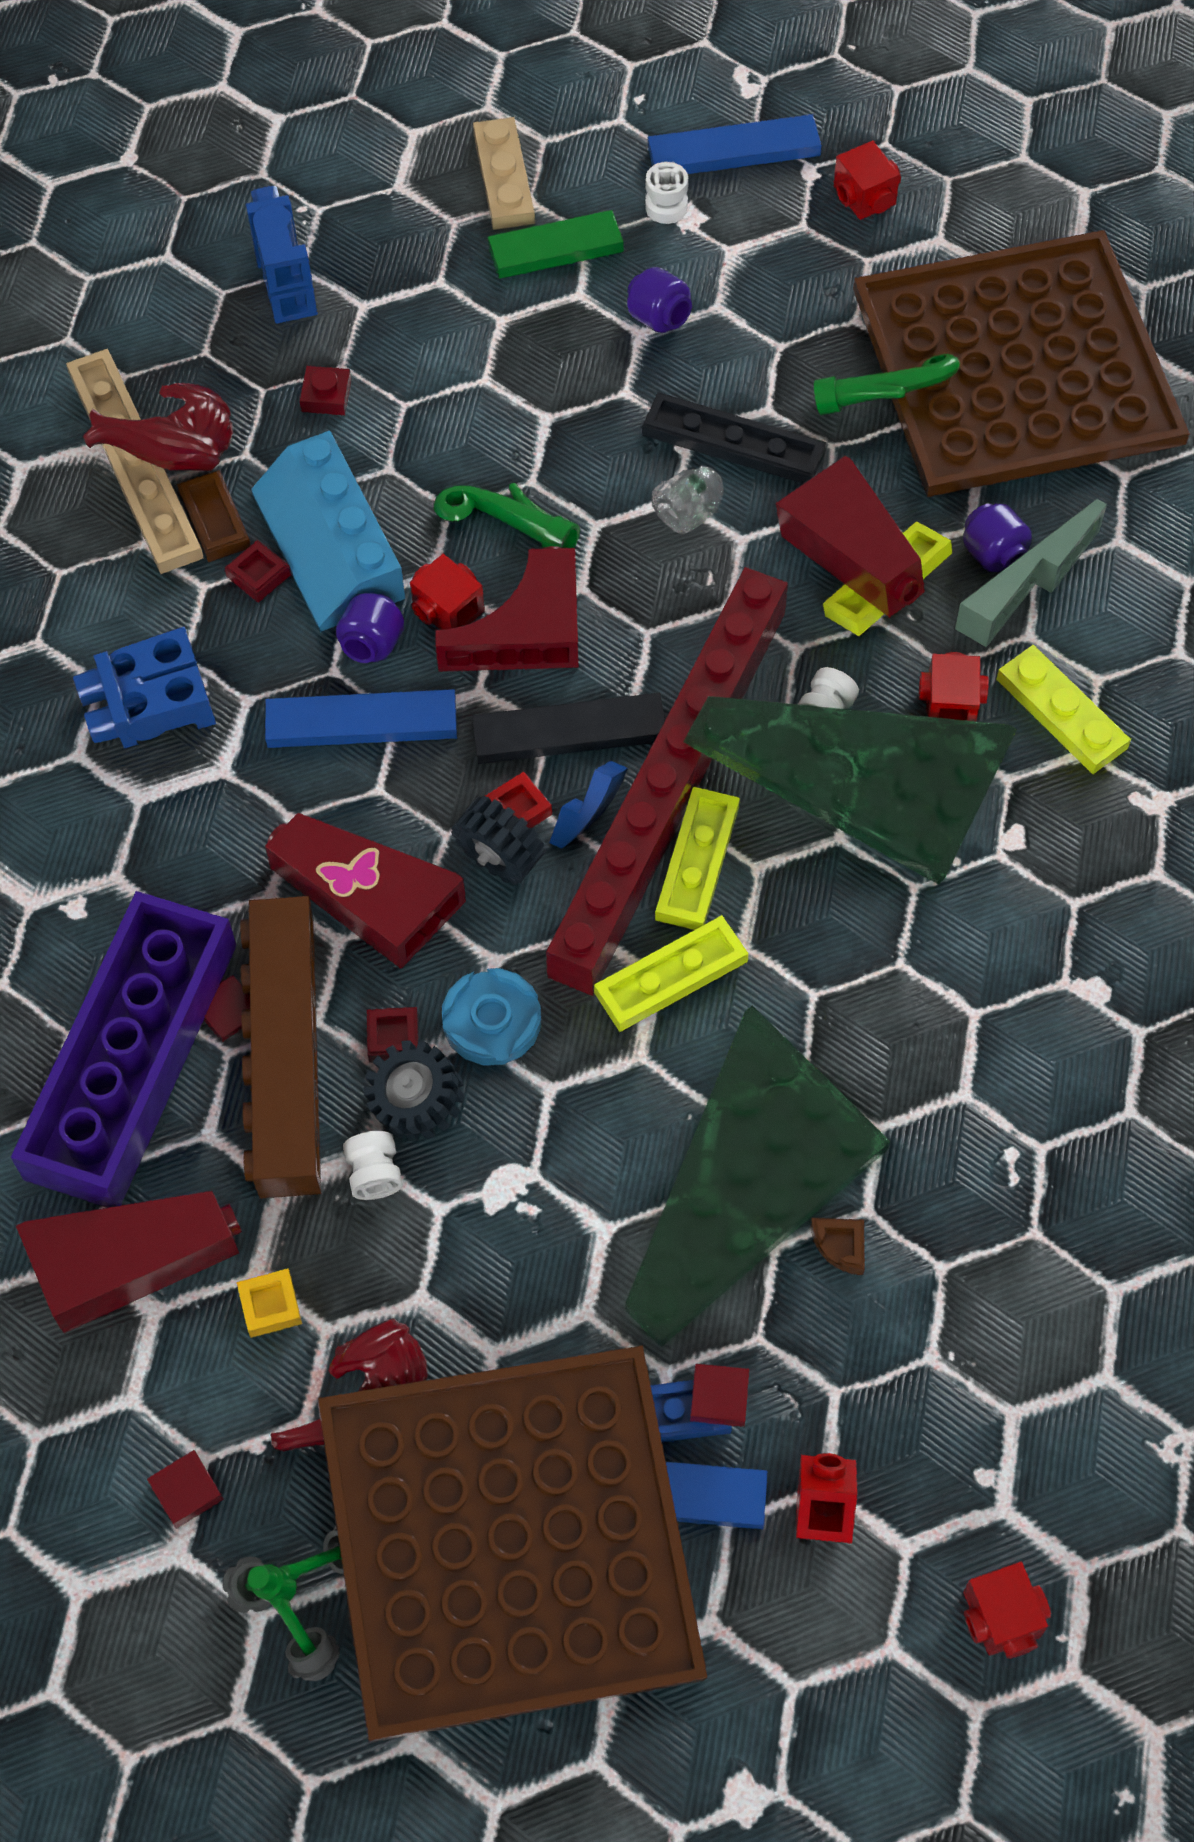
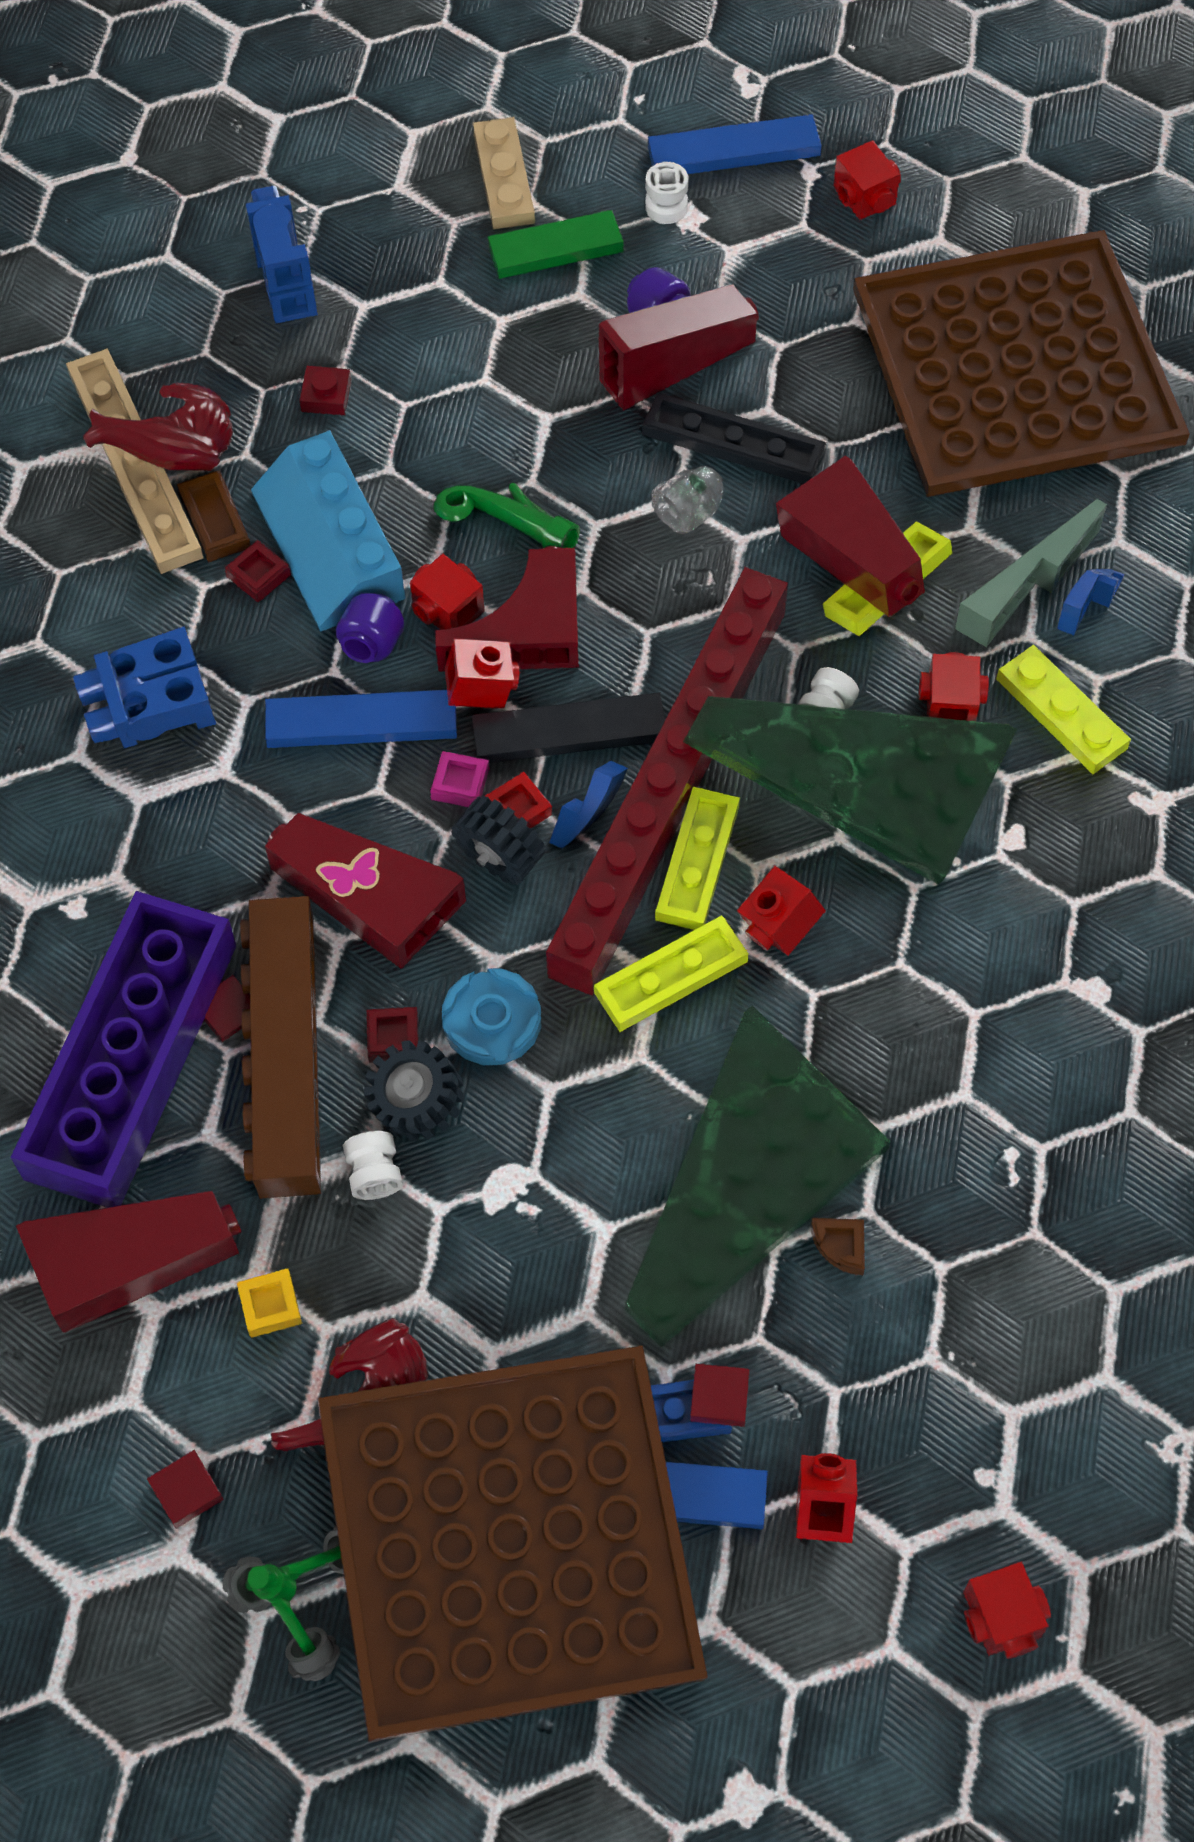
green plant [814,354,960,415] -> none
dark purple head [963,504,1032,572] -> none
none -> dark pink tile [430,751,490,807]
none -> red brick [445,639,519,709]
none -> dark red slope [599,284,759,411]
none -> red brick [737,866,826,956]
none -> blue slope [1057,569,1125,635]

